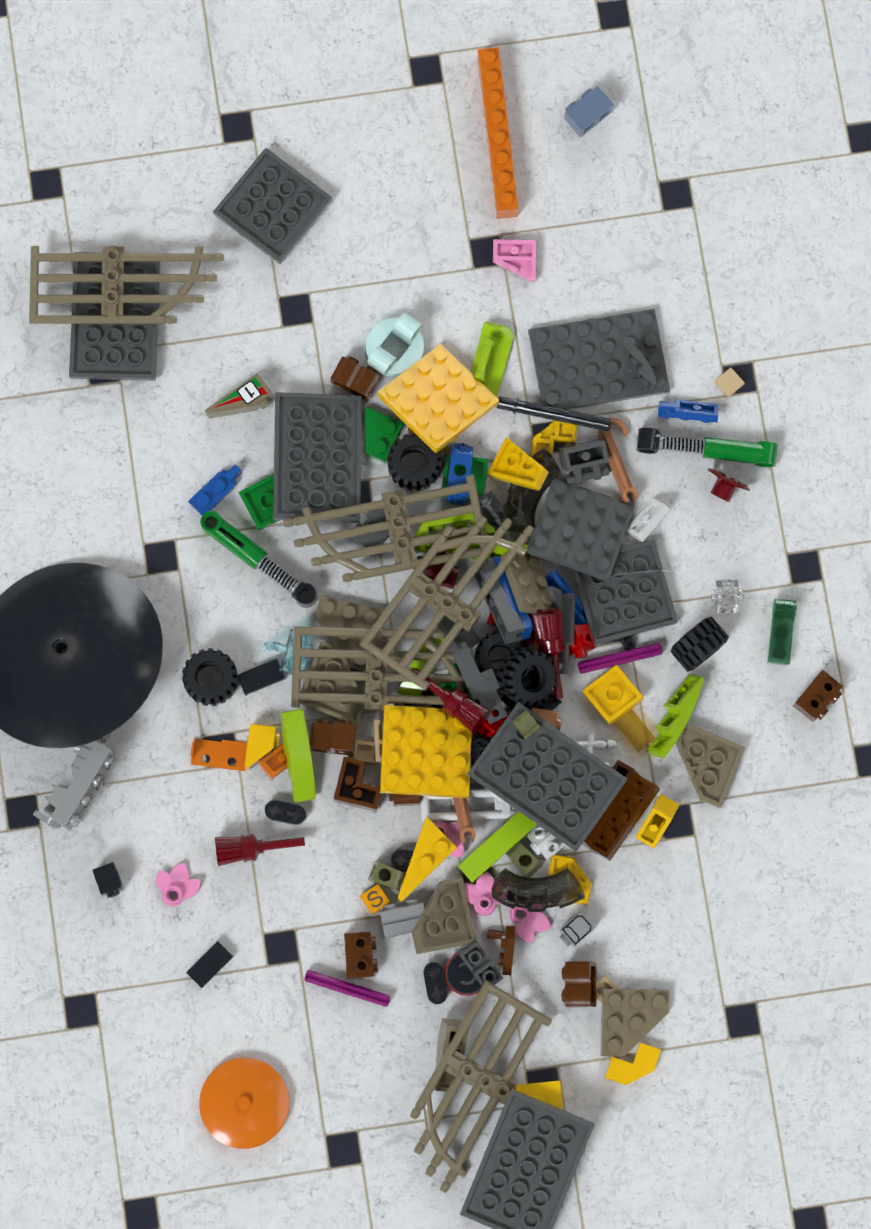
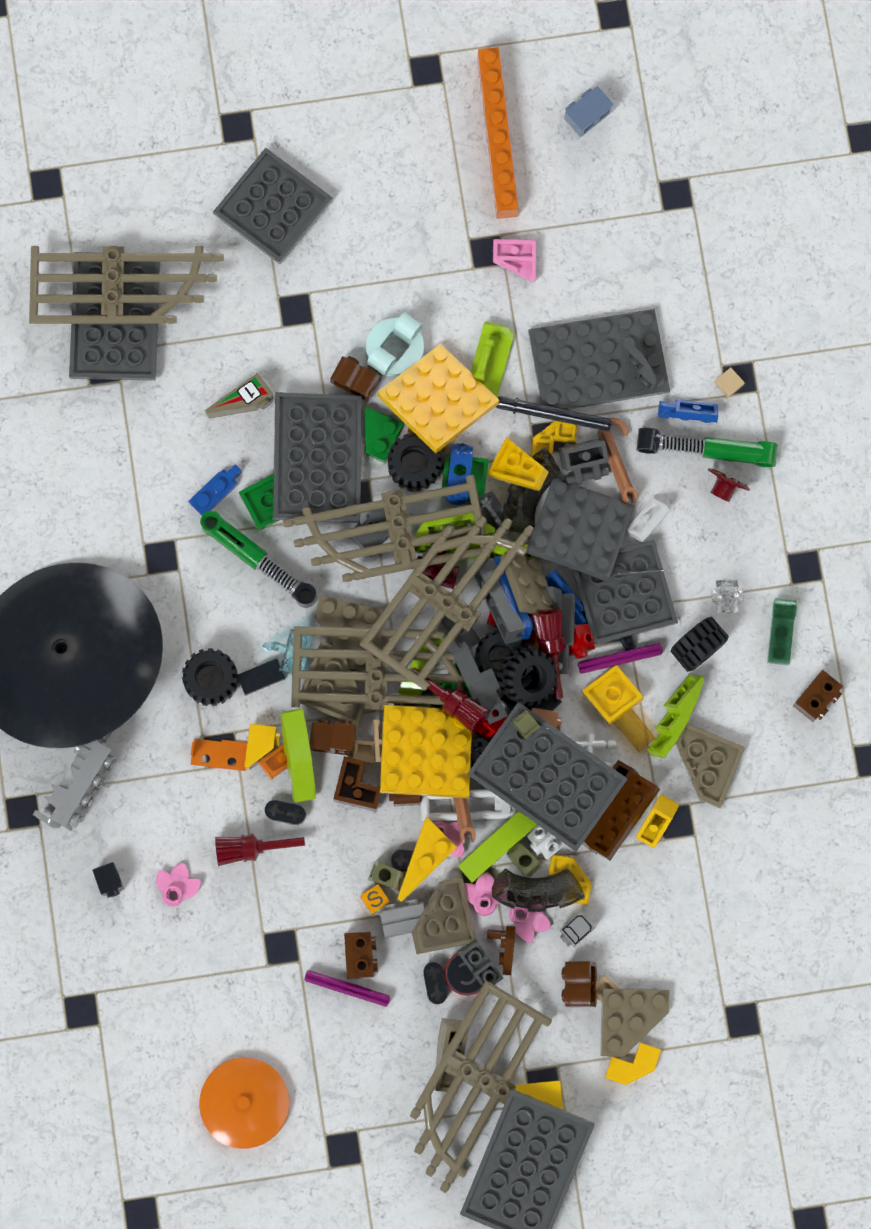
black tile [186,941,233,988] -> none

